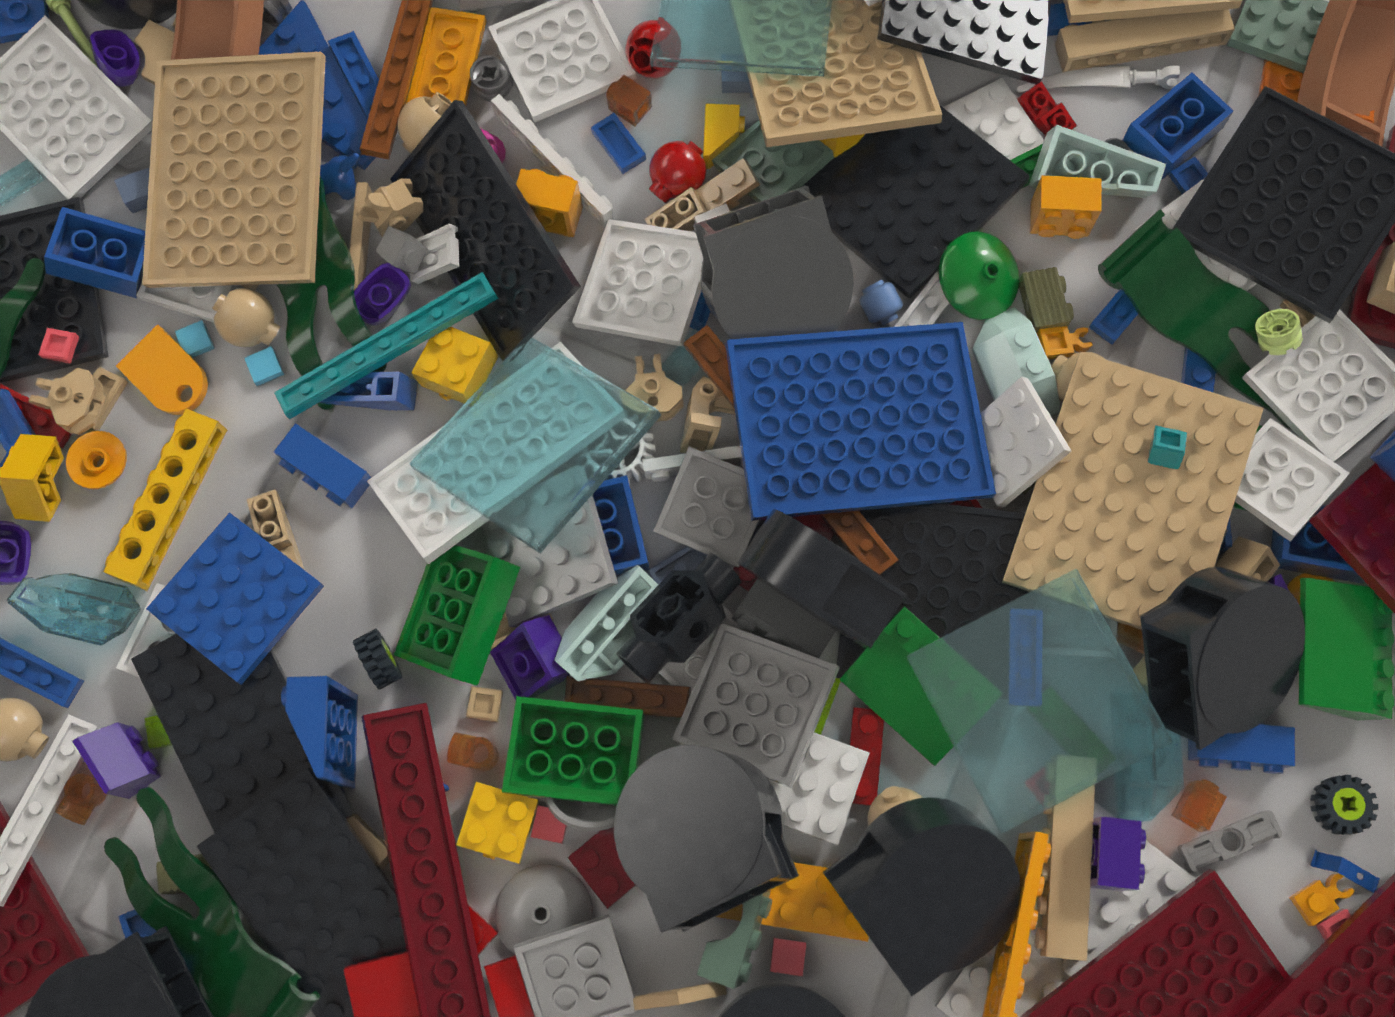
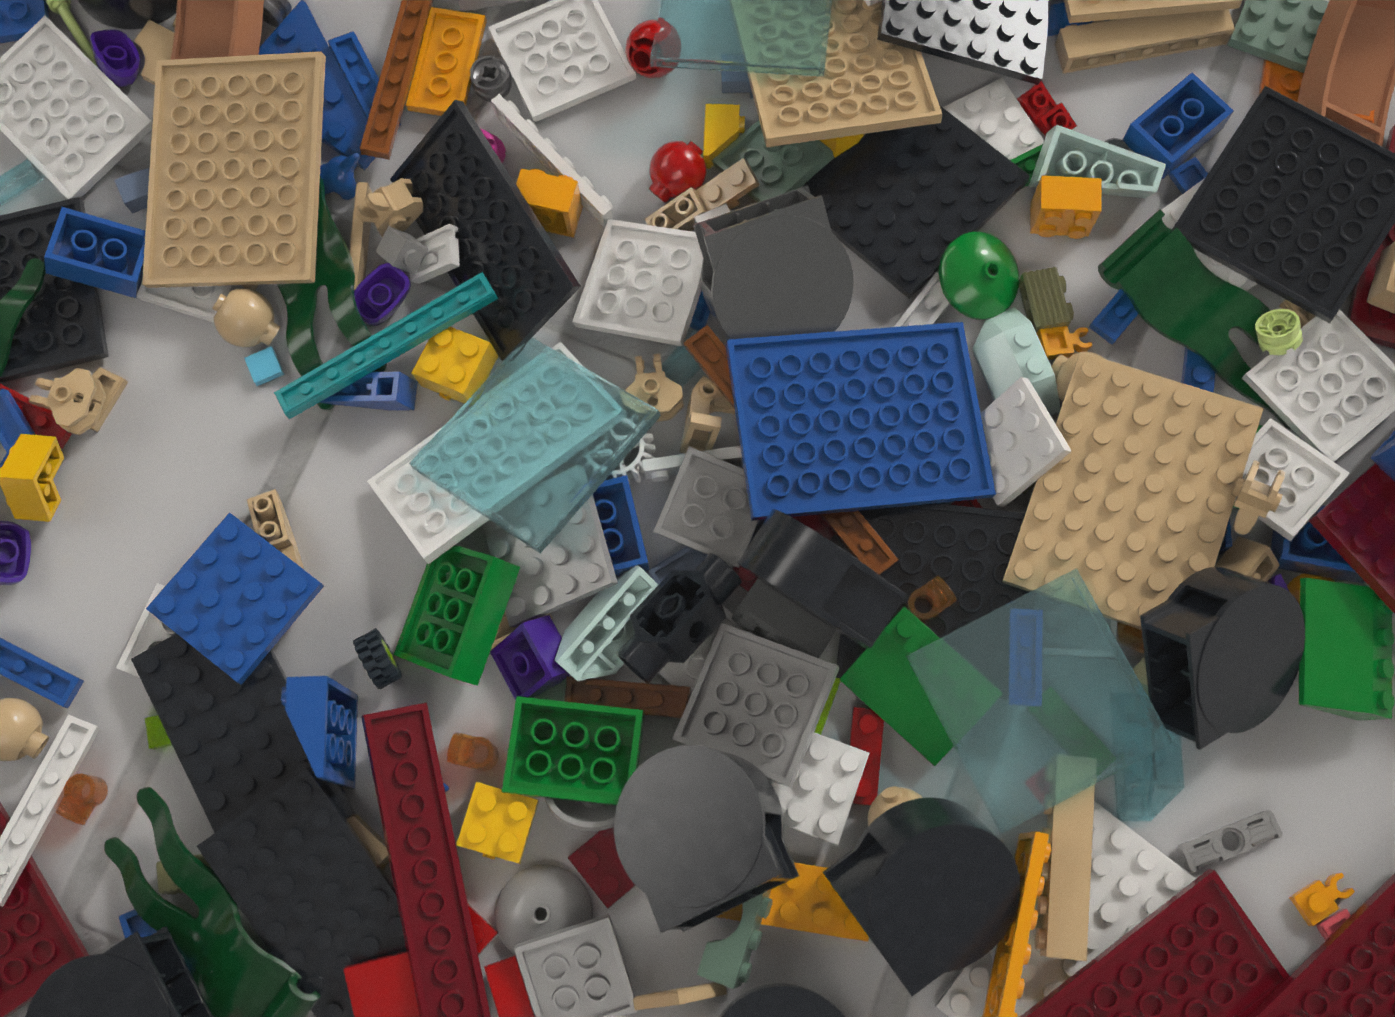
clear light blue wedge [7,573,141,646] -> none
coral tile [38,328,79,364] -> none
light orange dish [66,431,127,489] -> none
slope [72,722,161,799] -> none
yellow brick [103,409,227,591] -> none
light orange tile [116,324,208,415] -> none
medium azure tile [175,320,215,358] -> none
blue brick [273,423,372,508] -> none
tan brick [397,92,452,153] -> none
tan tile [466,686,503,723] -> none
coral tile [531,805,567,844] -> none
blue tile [591,113,646,174] -> none
clear orange brick [606,74,652,127] -> none
coral tile [770,938,806,976] -> none
medium blue head [859,280,903,326] -> none
white sword [1017,65,1180,93] -> none
dark purple brick [1090,816,1146,891] -> none
teal slope [1148,425,1187,469] -> none
clear orange brick [1171,779,1227,832] -> none
blue brick [1188,724,1295,774] -> none
black wheel [1310,775,1379,835] -> none
blue piece [1310,850,1380,893] -> none
none -> clear orange piece [906,576,957,623]
none -> tan hinge [1231,460,1285,535]

